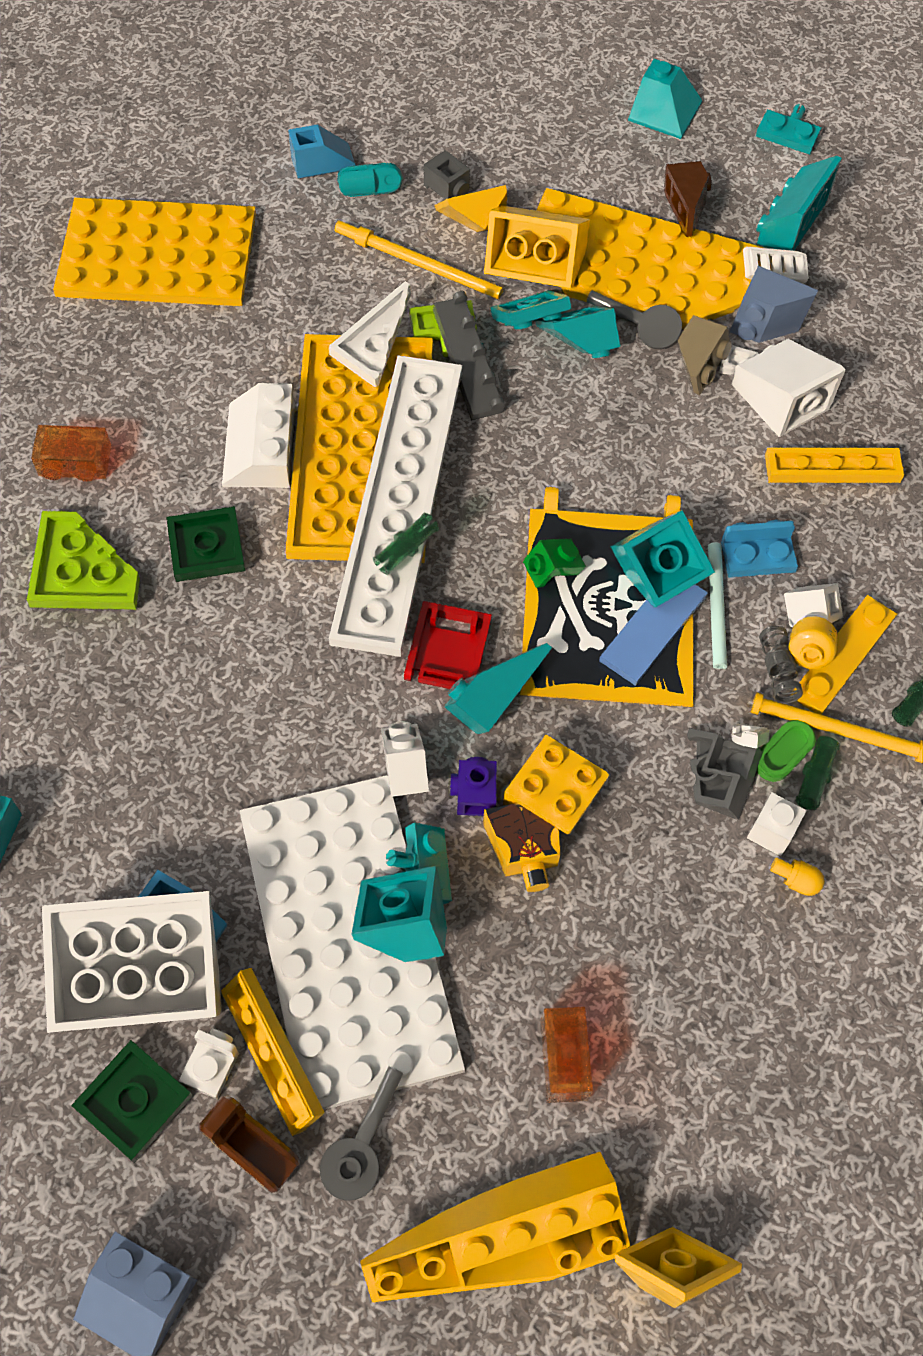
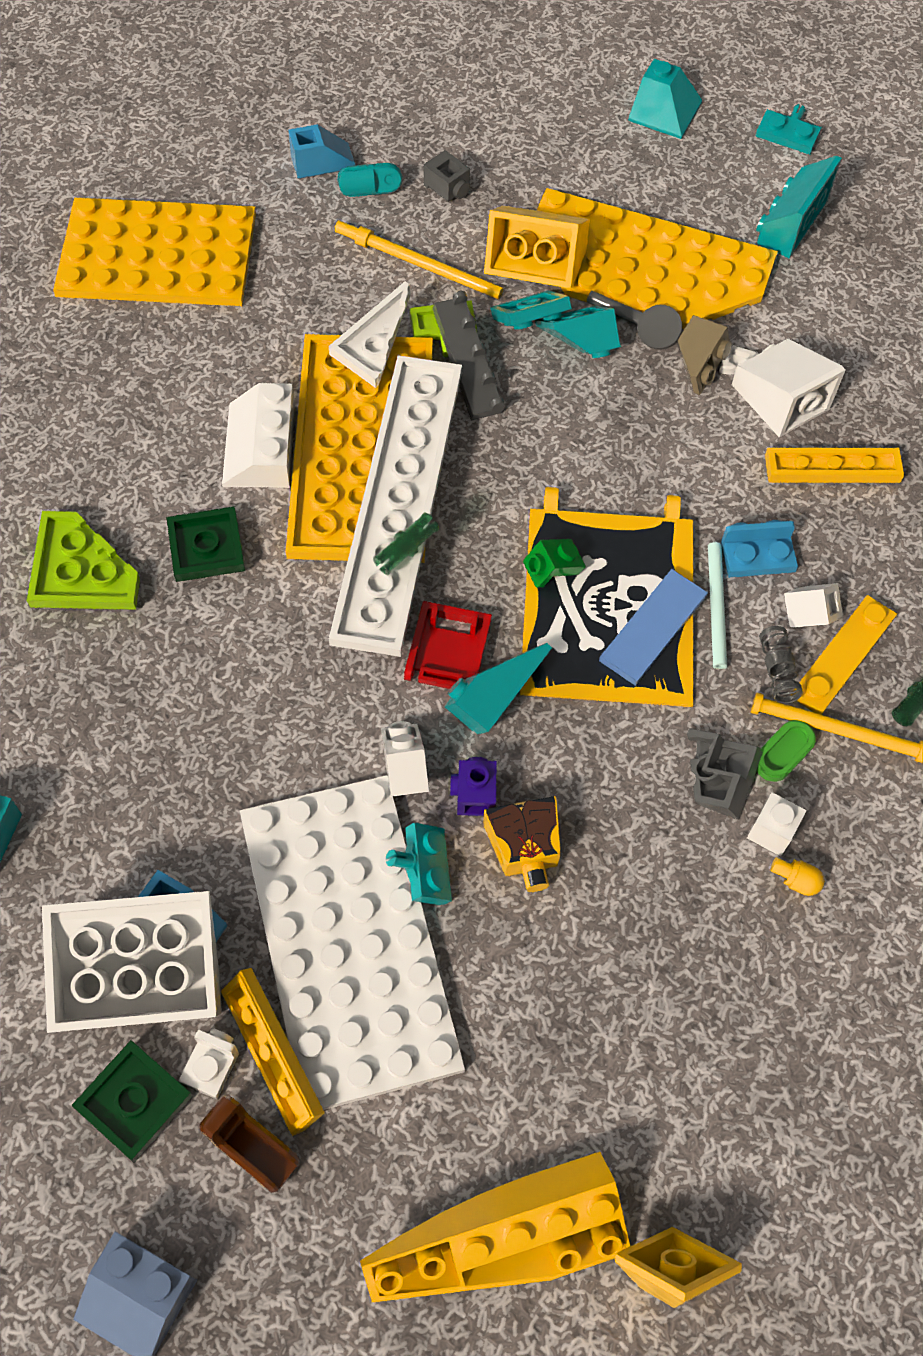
clear orange brick [31,425,111,482] -> none
dark grey piece [320,1066,403,1201] -> none
teal slope [351,866,447,962] -> none
yellow slope [435,185,507,232] -> none
yellow bracket [503,735,609,834] -> none
clear orange brick [540,1007,593,1103] -> none
teal slope [611,510,715,607] -> none
reddish brown slope [664,161,712,237] -> none
sand blue slope [730,265,818,343] -> none
white tile [732,723,770,748] -> none
white slope [743,247,809,284] -> none
yellow head [788,616,838,669] -> none
clear green pin [795,736,840,810] -> none

